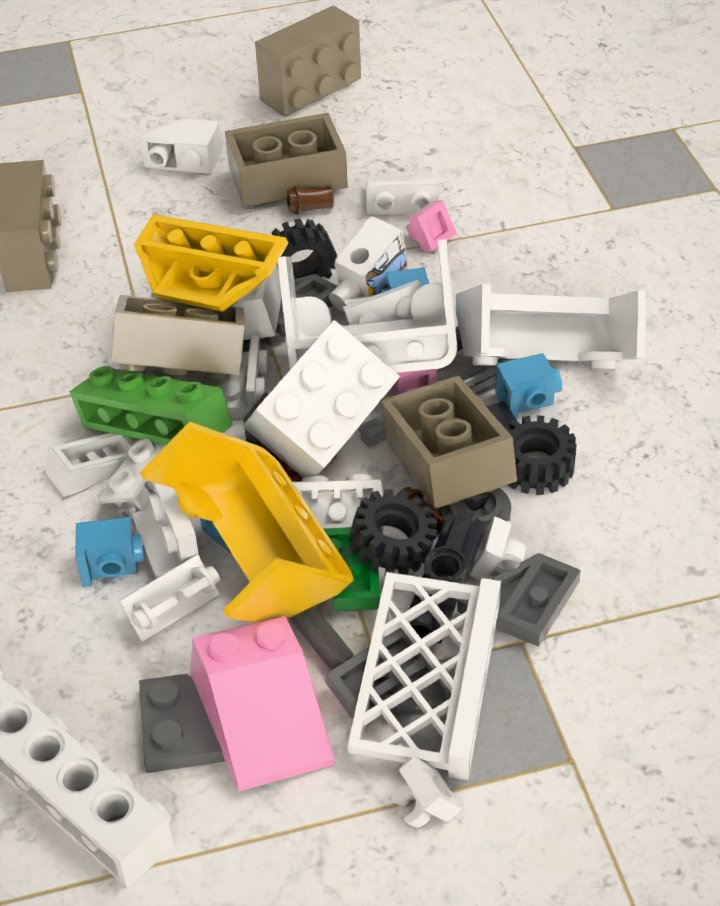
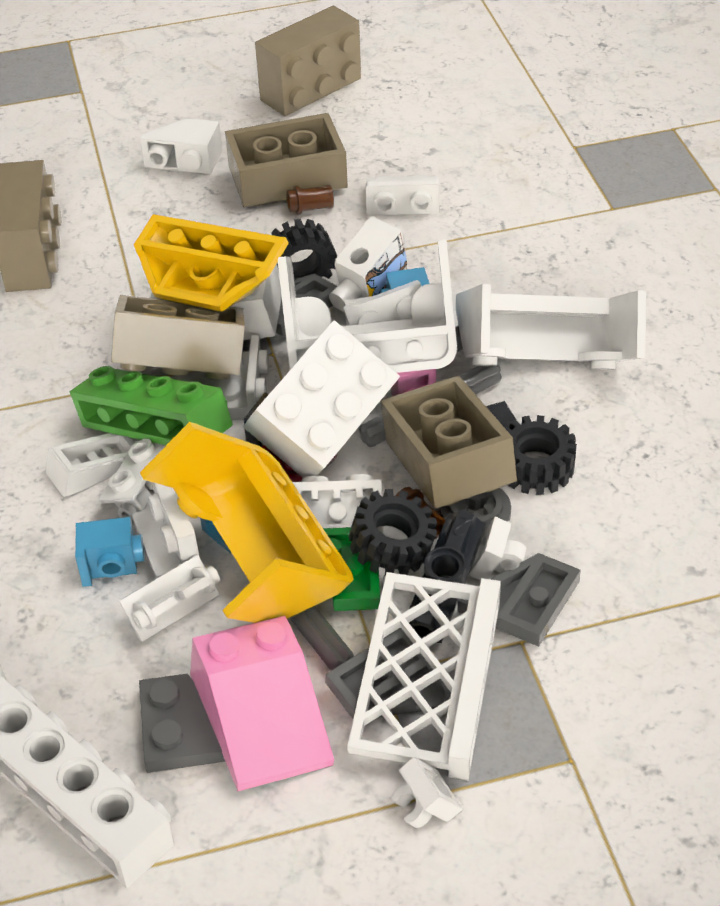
bright pink tile [406,200,457,252] -> none
dark azure brick [495,353,562,420] -> none

